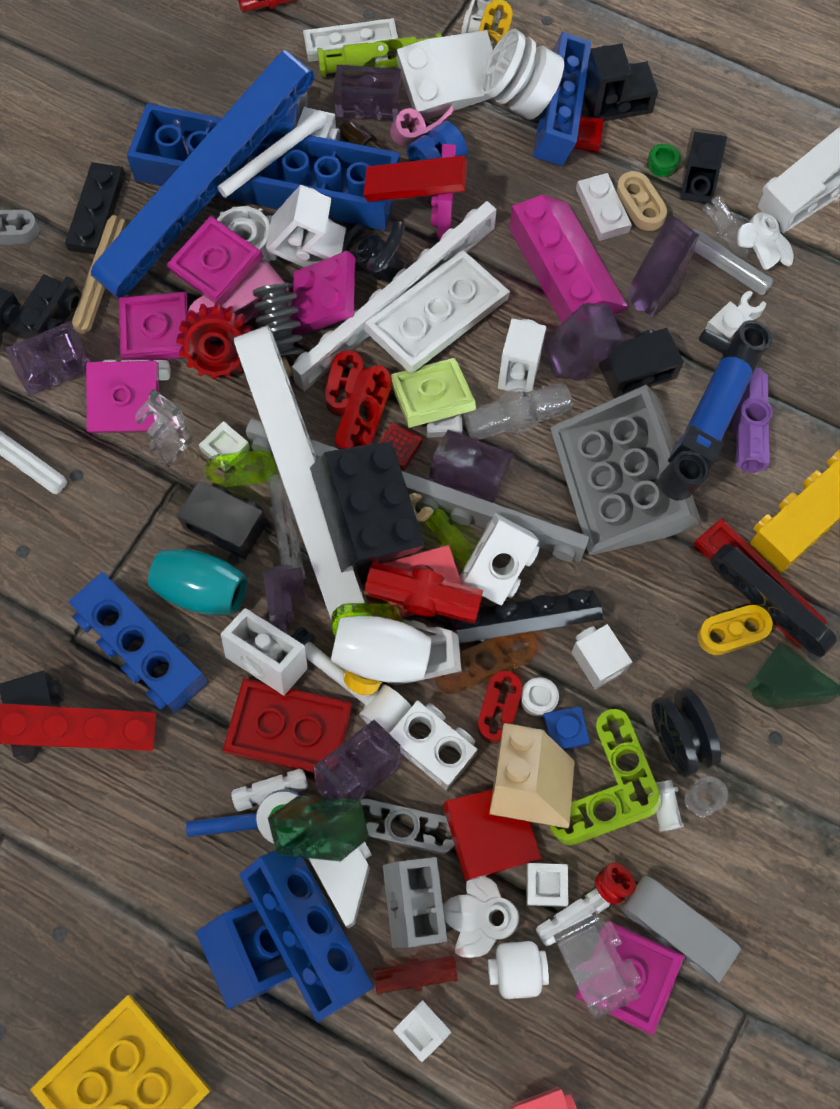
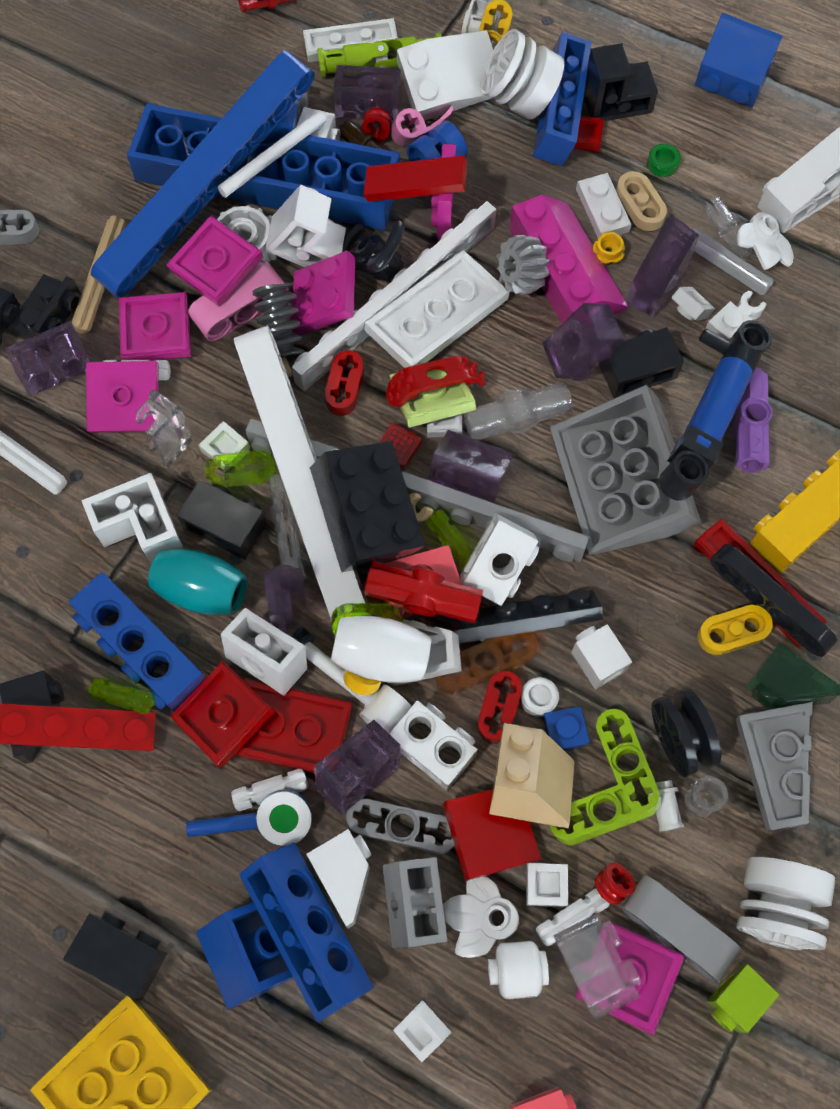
black plate [65,162,125,255] -> none
red gear [176,302,252,380] -> none
clear green brick [267,796,369,862] -> none
red beam [335,365,392,449] -> none
clear red pin [373,954,459,995] -> none
white brick [498,318,546,396] -> none
black slope [680,128,727,204] -> none
none -> black brick [63,911,168,999]
none -> white brick [81,473,184,564]
none -> clear neon green axle [88,677,155,714]
none -> red tile [170,660,276,769]
none -> red bush [361,107,392,142]
none -> red piece [386,356,487,407]
none -> light grey gear [496,235,550,295]
none -> yellow plate [593,232,625,264]
none -> white plate [671,287,716,320]
none -> blue slope [695,13,783,108]
none -> lime brick [706,964,780,1033]
none -> light grey wing [735,702,813,833]
none -> white wheel [736,857,835,950]

